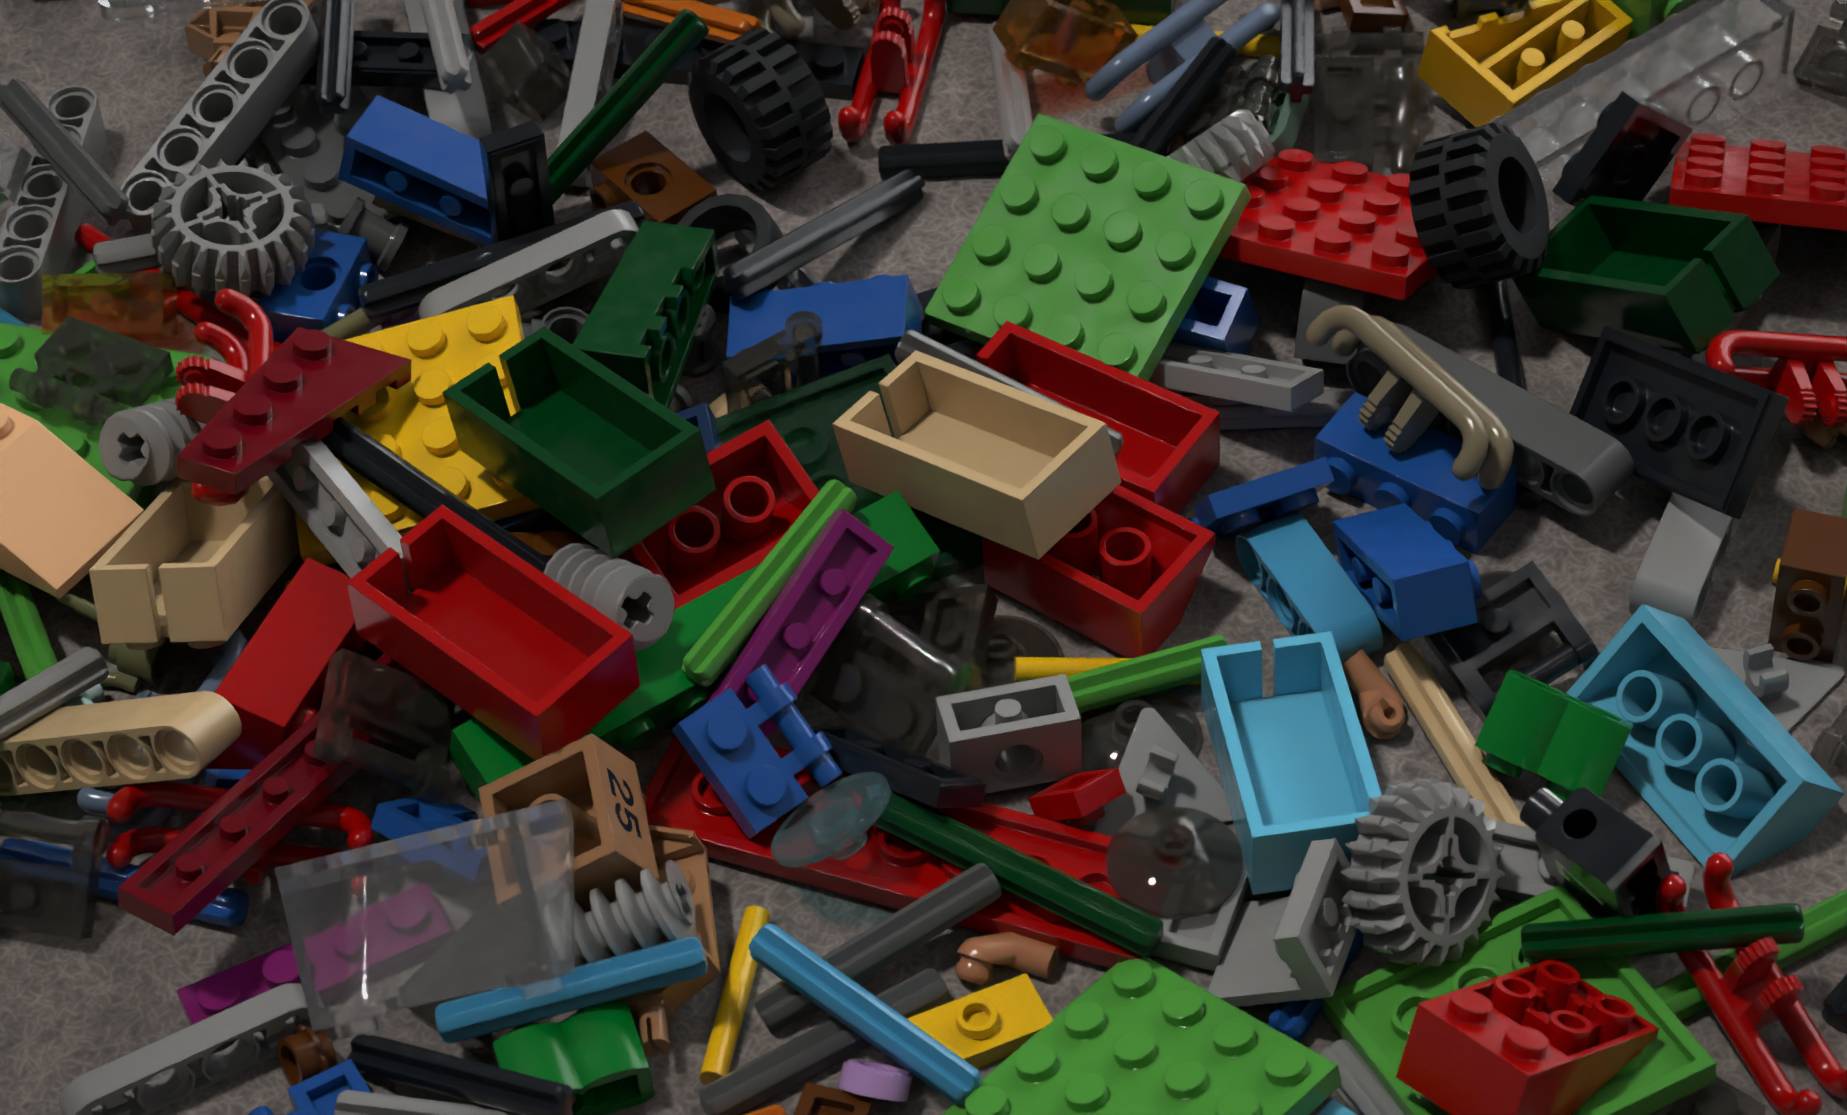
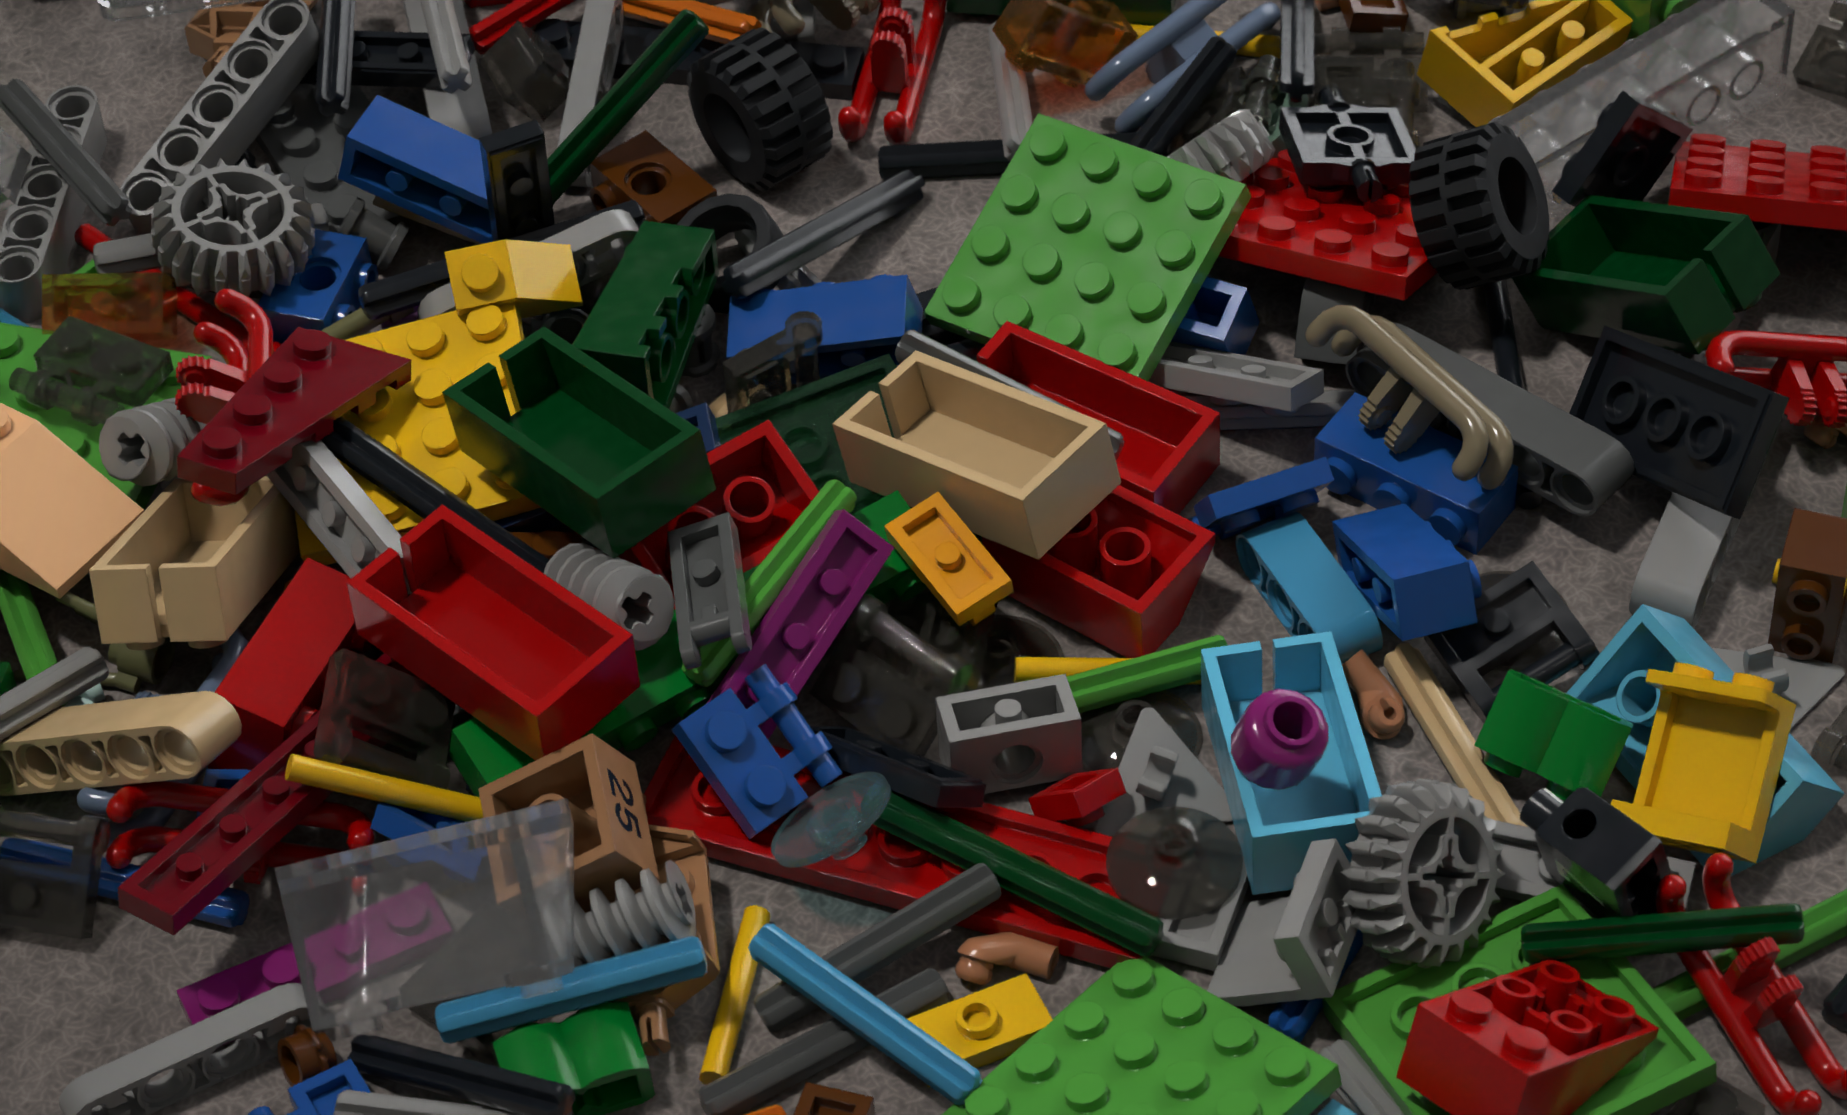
lavender tile [839,1059,912,1102] -> none
none -> yellow bar [285,754,484,825]
none -> yellow slope [444,239,583,318]
none -> dark grey hinge [667,512,752,670]
none -> light orange plate [884,492,1014,627]
none -> magenta head [1231,689,1329,790]
none -> black plate [1279,85,1416,203]
none -> yellow panel [1611,662,1796,864]

